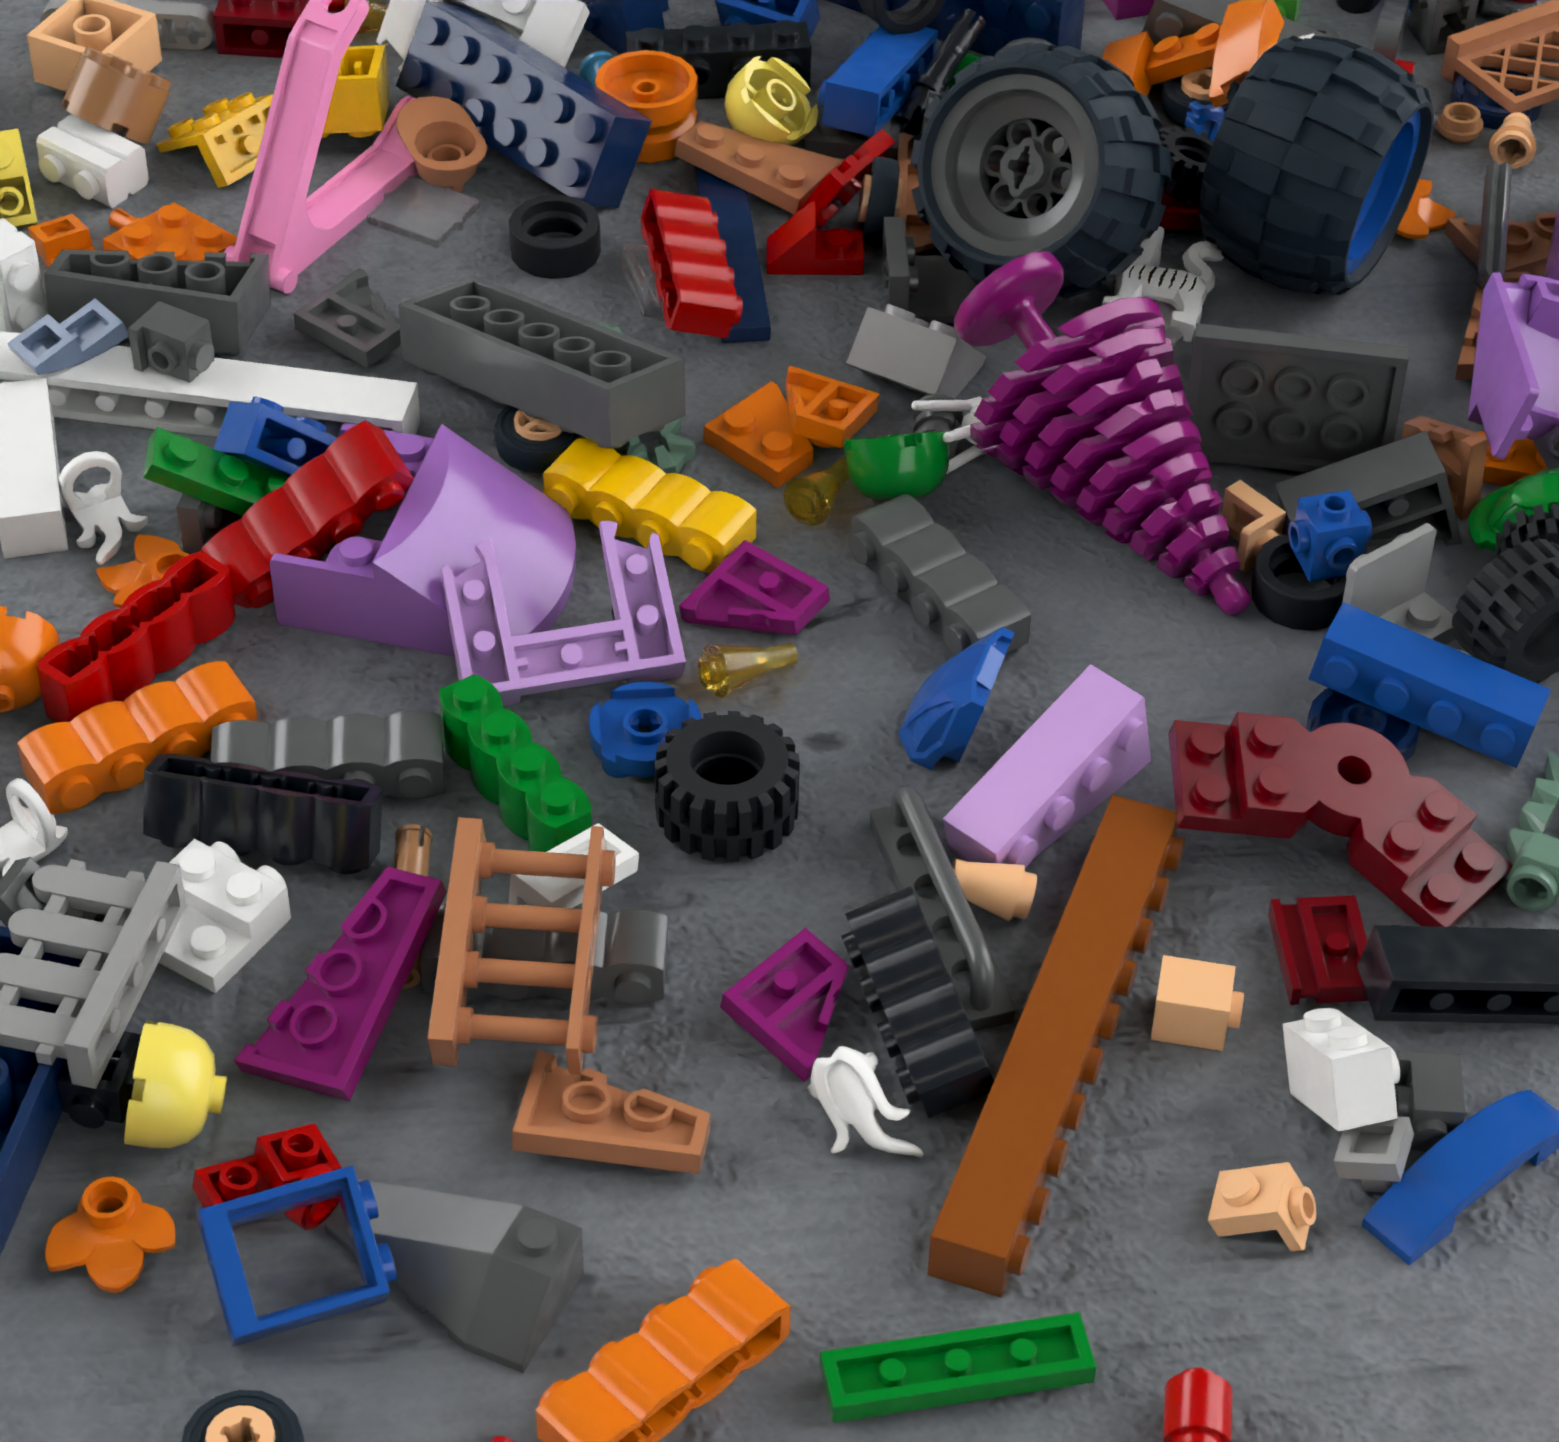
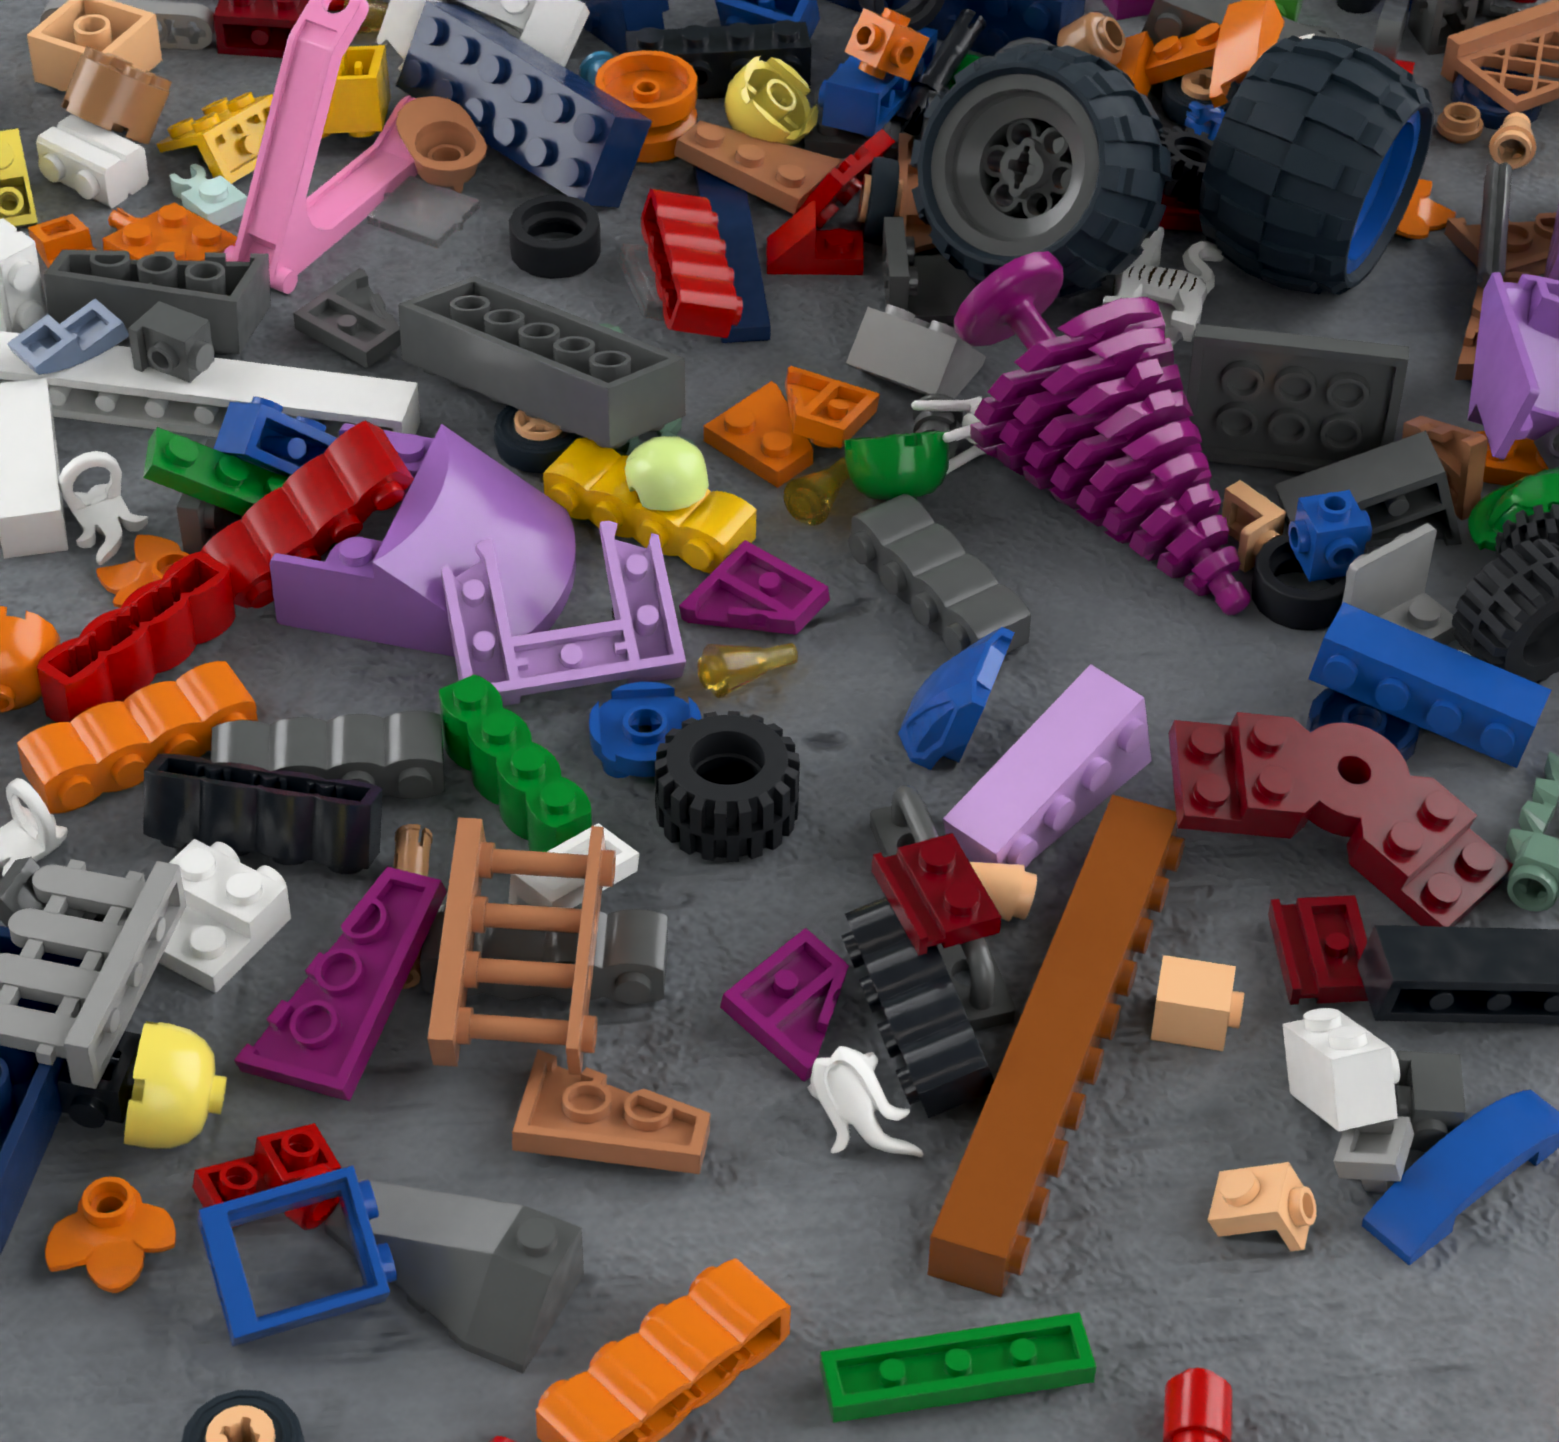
none -> light aqua plate [170,164,247,226]
none -> yellowish green hair [625,436,709,511]
none -> orange brick [844,7,929,81]
none -> dark red plate [871,833,1002,955]
none -> medium nougat head [1057,12,1125,66]

